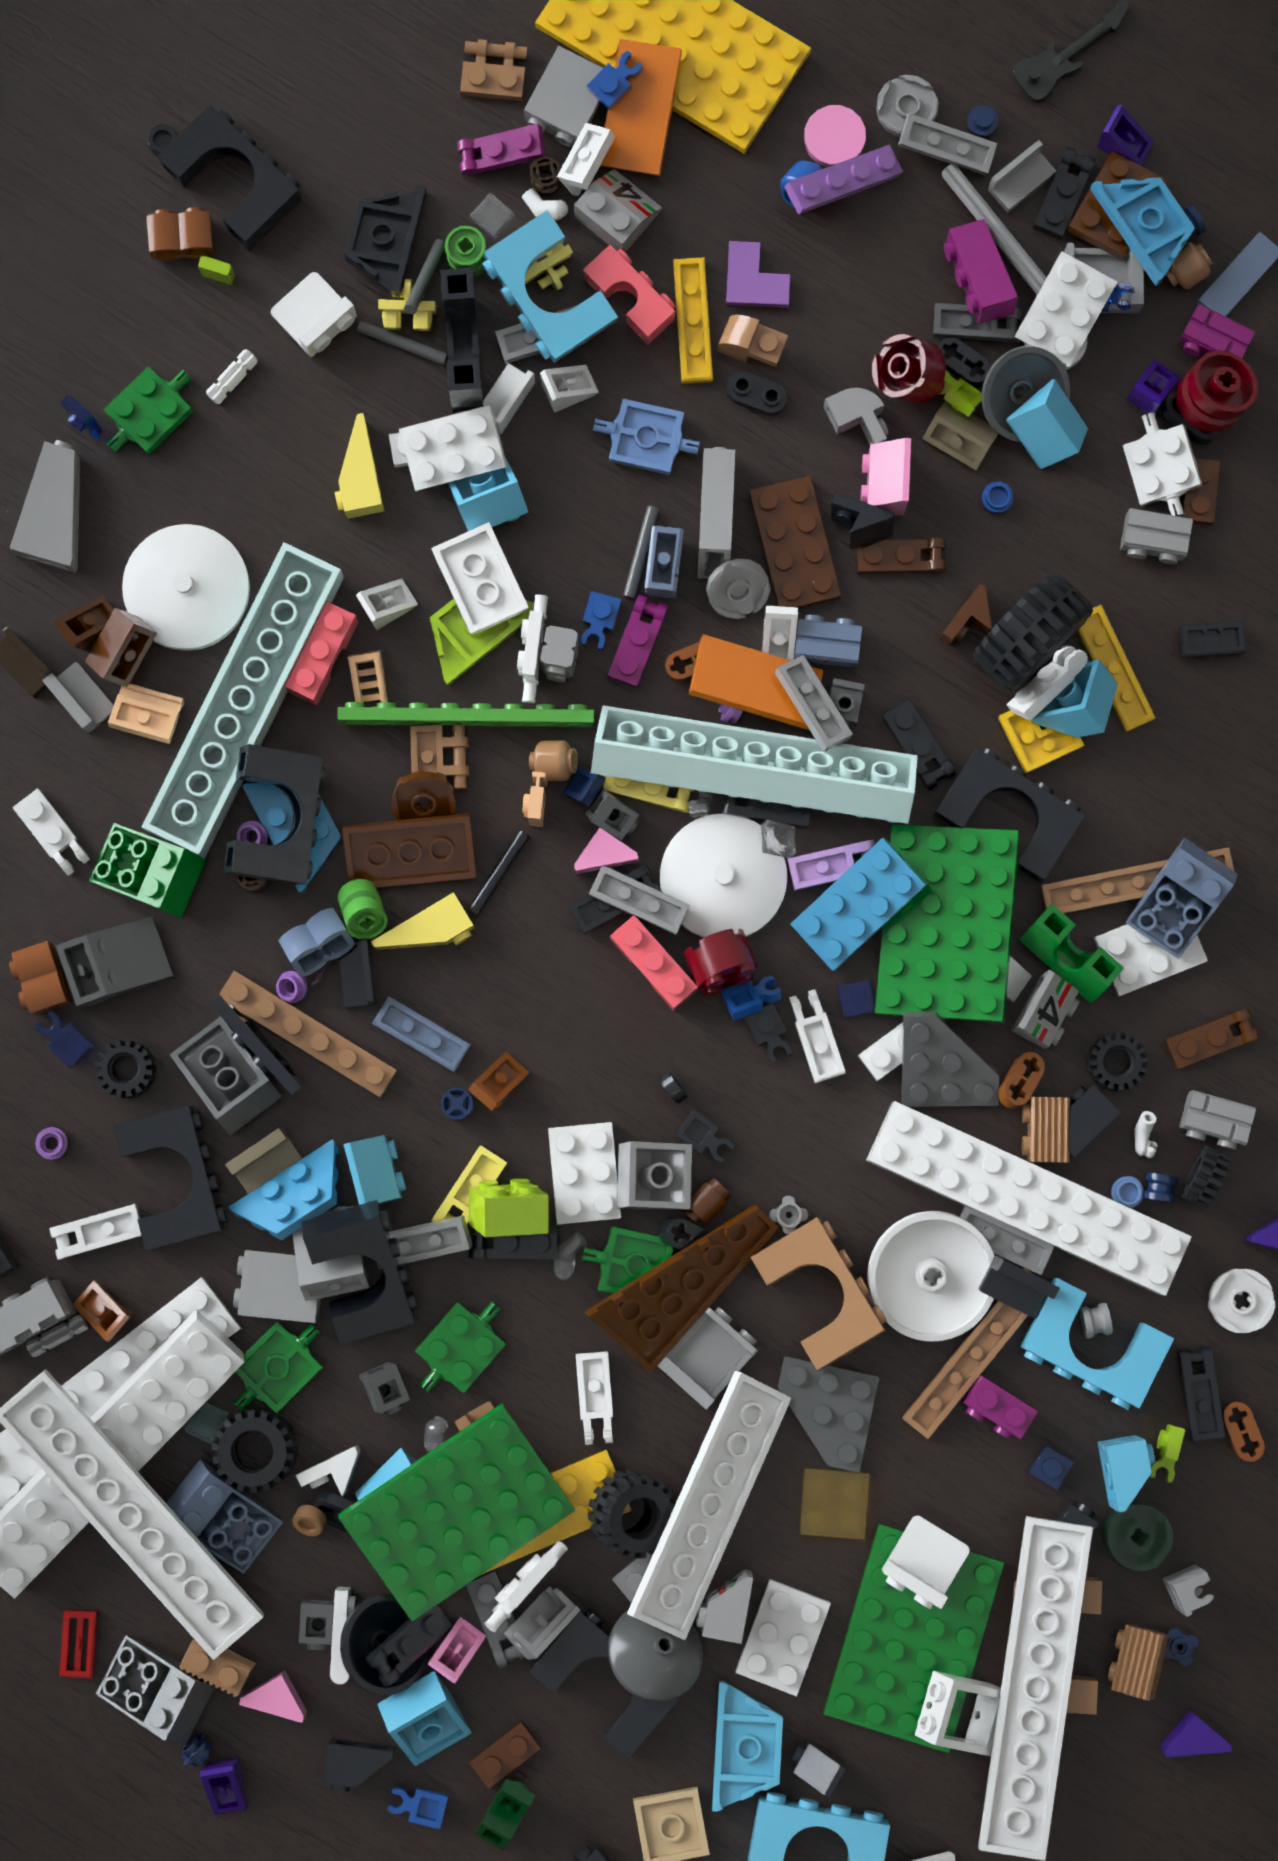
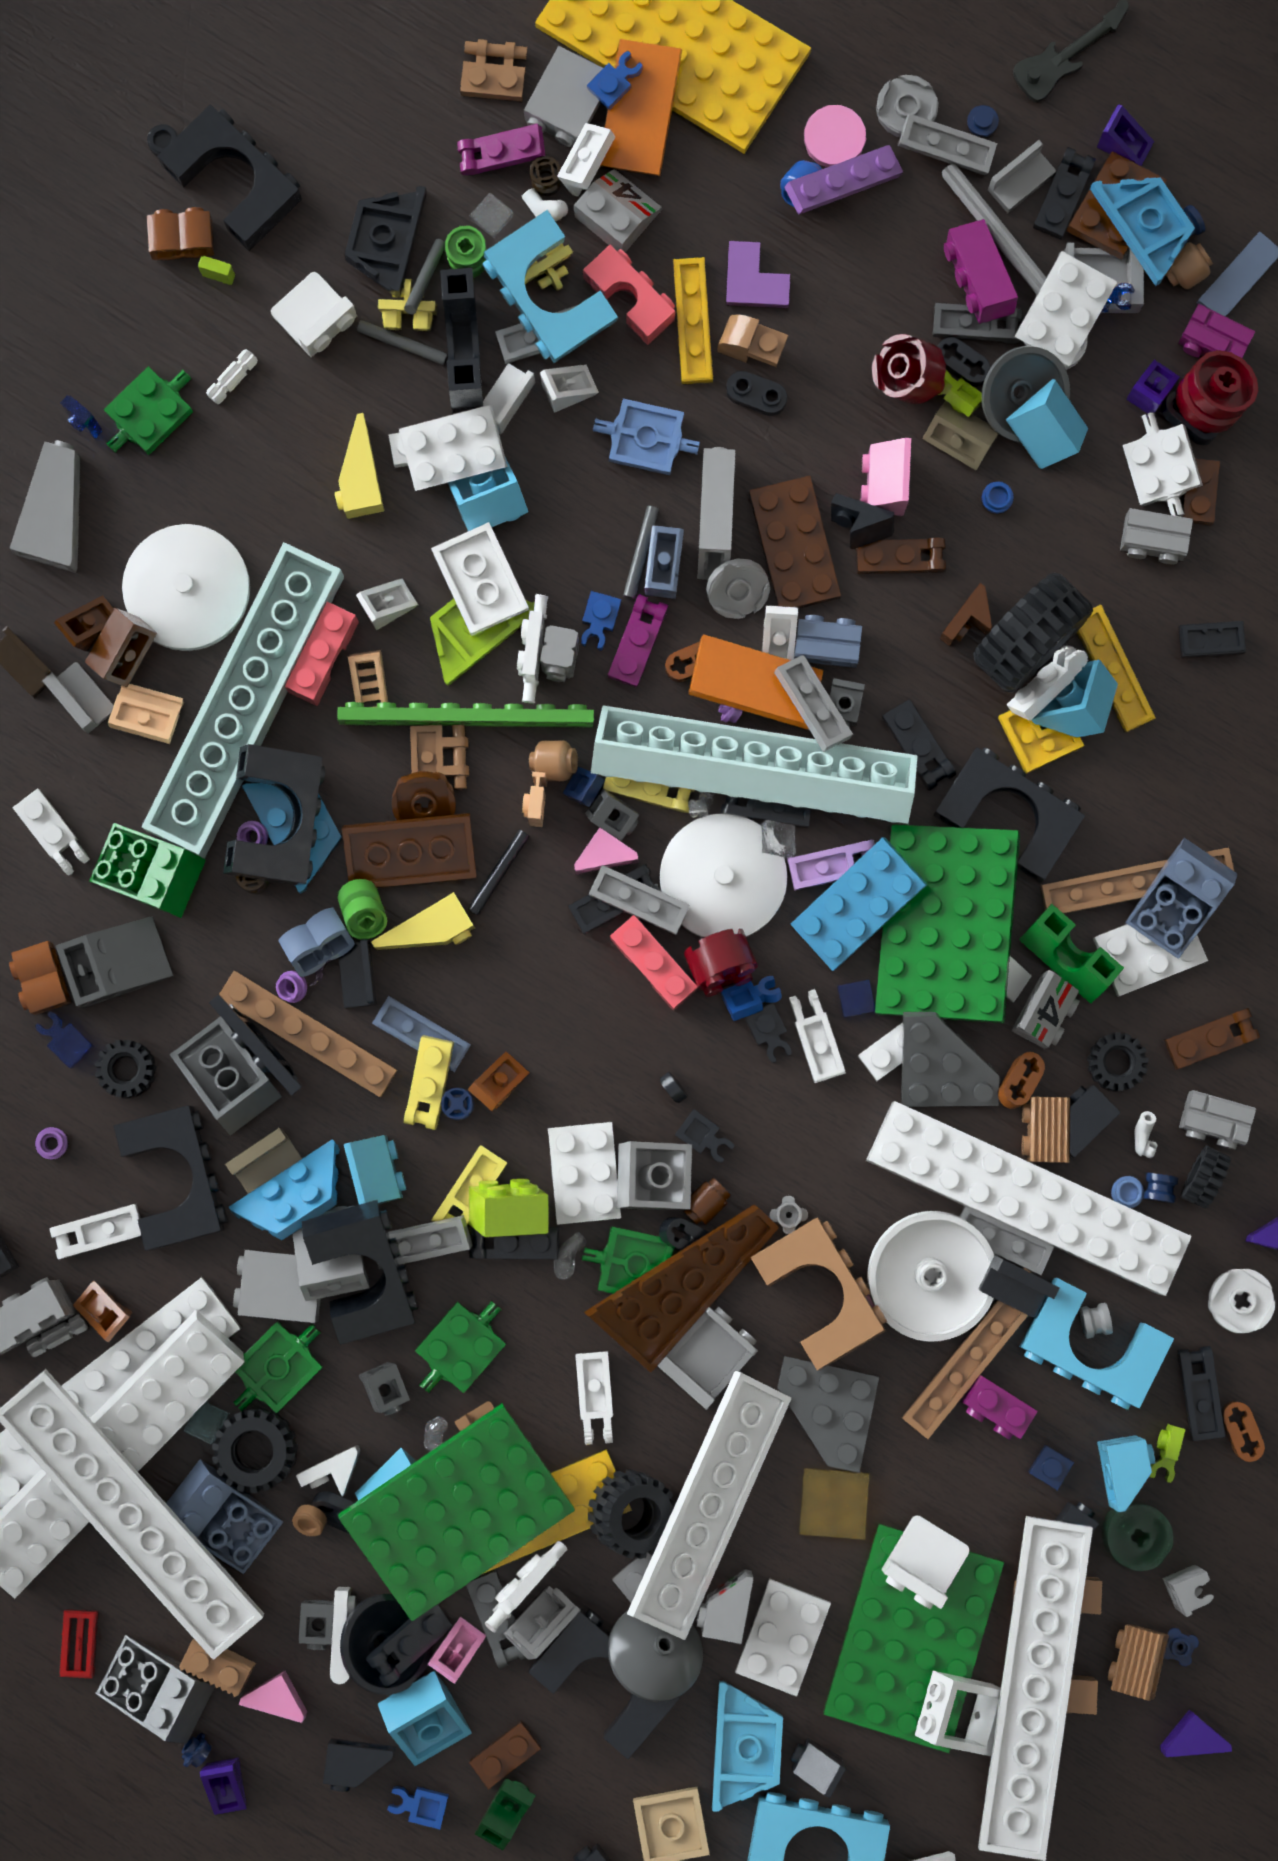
light grey brick [823,388,889,445] -> none
none -> light yellow plate [404,1035,454,1130]

